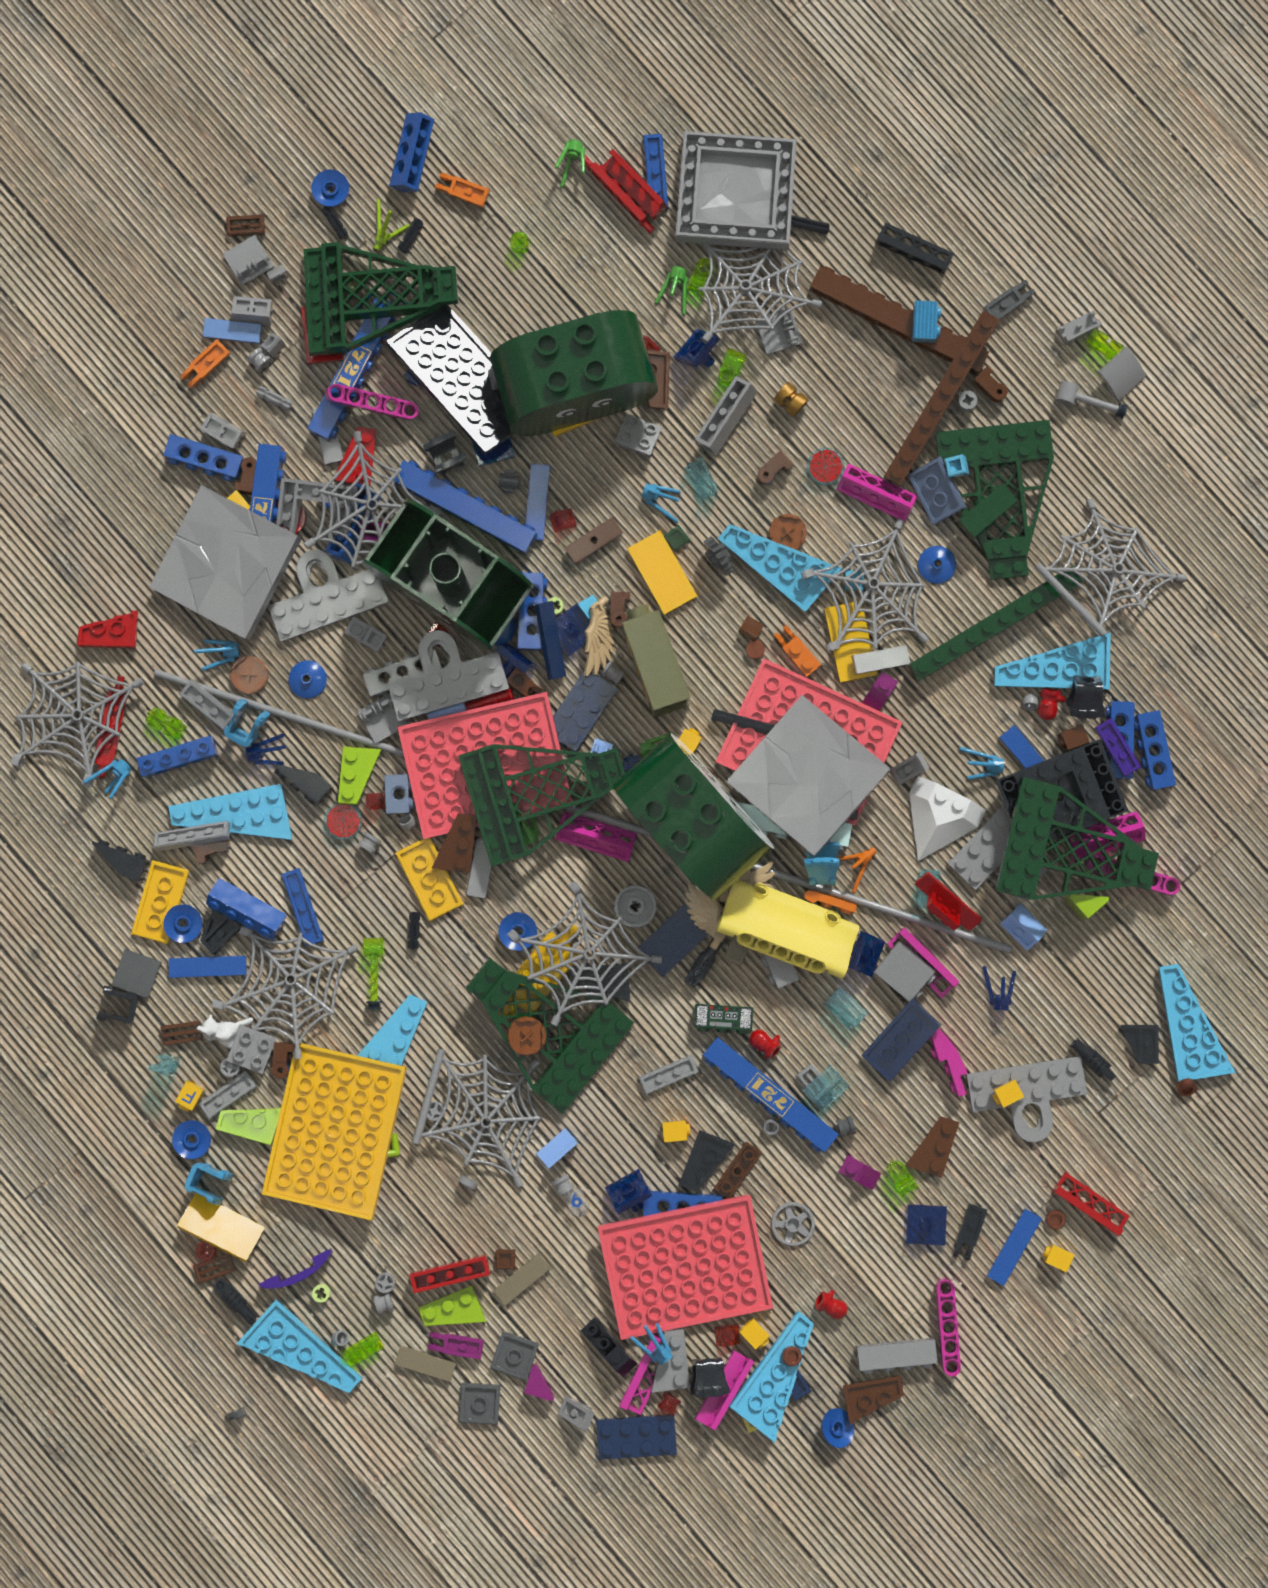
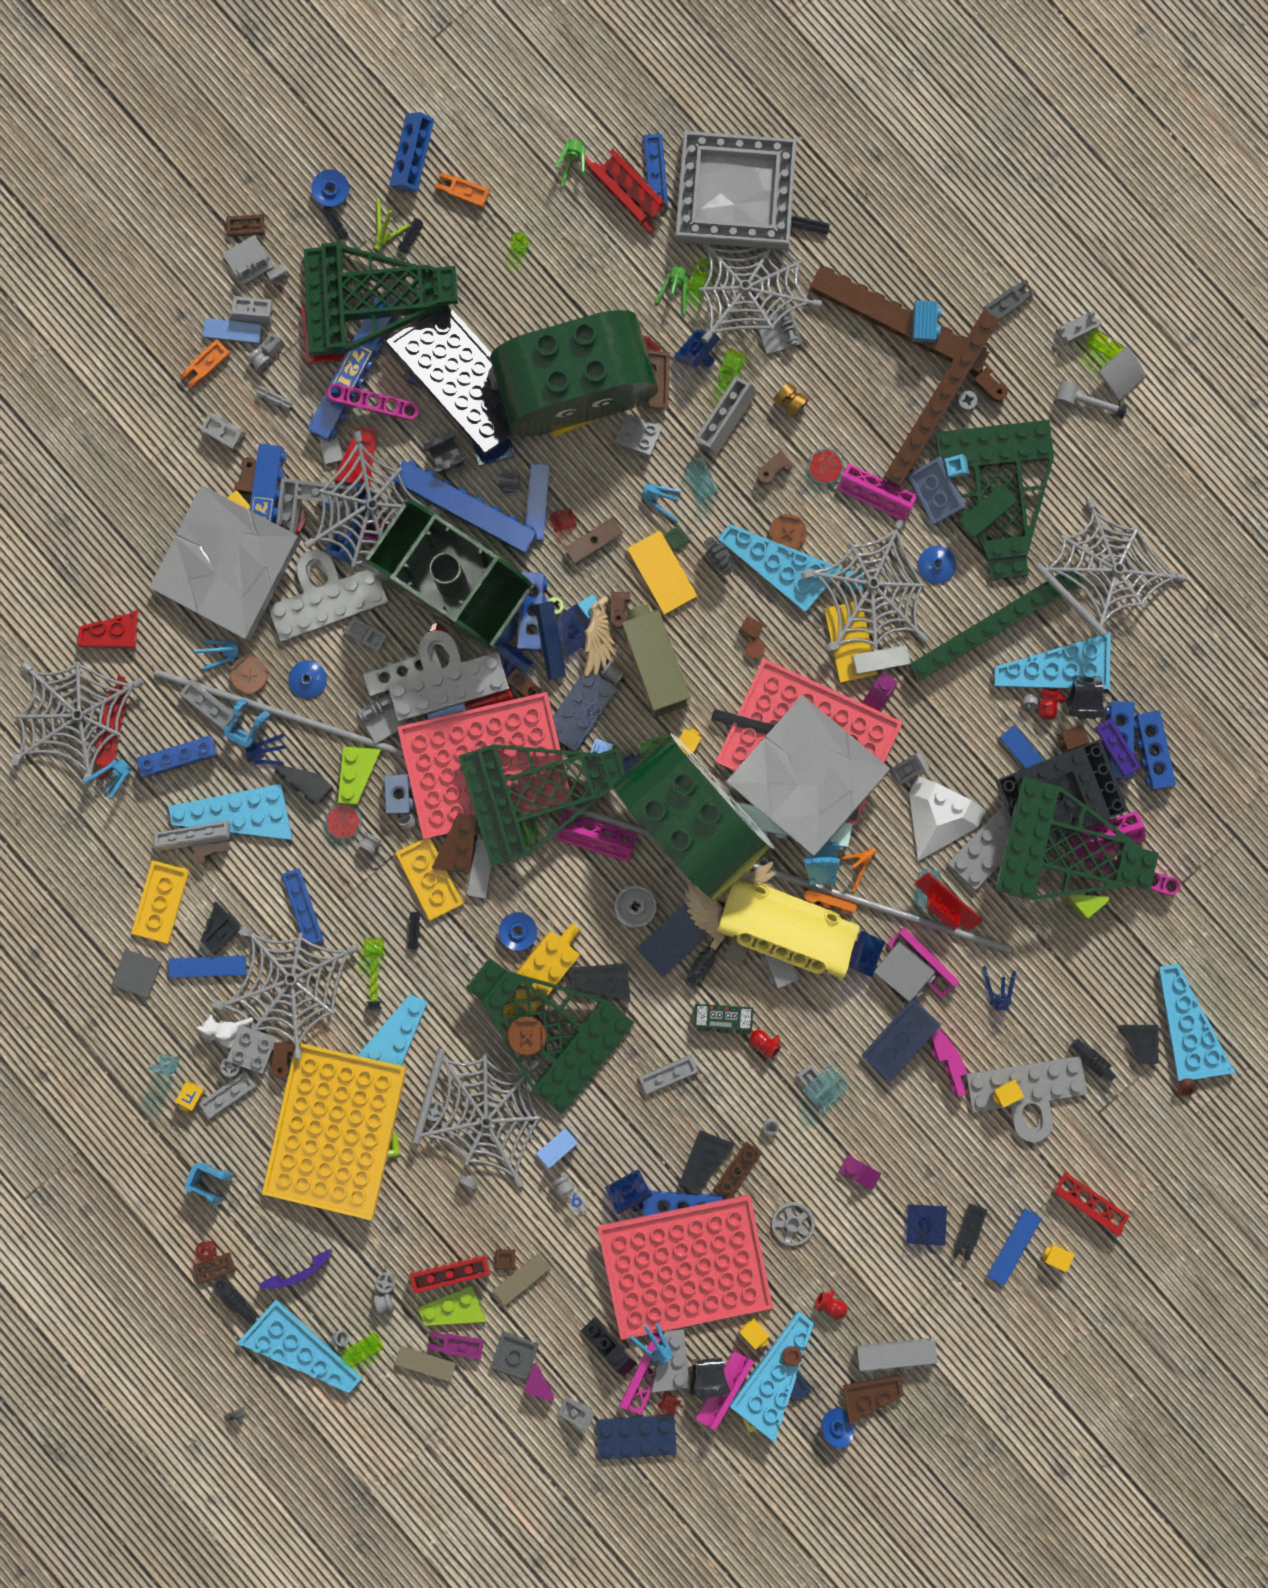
black slope [92,839,150,883] -> none
black piece [96,986,138,1024] -> none
clear neon green hinge [146,708,188,740] -> none
reddish brown tile [160,1021,202,1046] -> none
blue brick [163,434,244,482] -> none
blue dish [163,904,202,943] -> none
blue dish [172,1120,211,1159] -> none
tile [177,1193,265,1262] -> none
brick [206,878,287,940] -> none
lime wing [215,1108,281,1146] -> none
yellowish green bush [312,1284,330,1303] -> none
clear red slope [366,793,386,810] -> none
dark grey tile [459,1382,501,1425] -> none
light grey animal [507,881,662,1026] -> none
yellow brick [662,1120,691,1142] -> none
blue brick [703,1037,839,1153] -> none
clear red slope [714,1324,740,1347] -> none
orange hinge [774,625,821,677] -> none
clear light blue hinge [823,986,868,1030] -> none
dark grey wheel [836,1115,857,1138] -> none
black fence [875,222,954,275] -> none
clear neon green piece [887,1159,919,1198] -> none
reddish brown wing [905,1116,959,1178] -> none
dark pink beam [935,1278,961,1376] -> none
dark azure plant [959,747,1004,780] -> none
light blue panel [1000,904,1047,951] -> none
copper tile [1045,1209,1066,1229] -> none

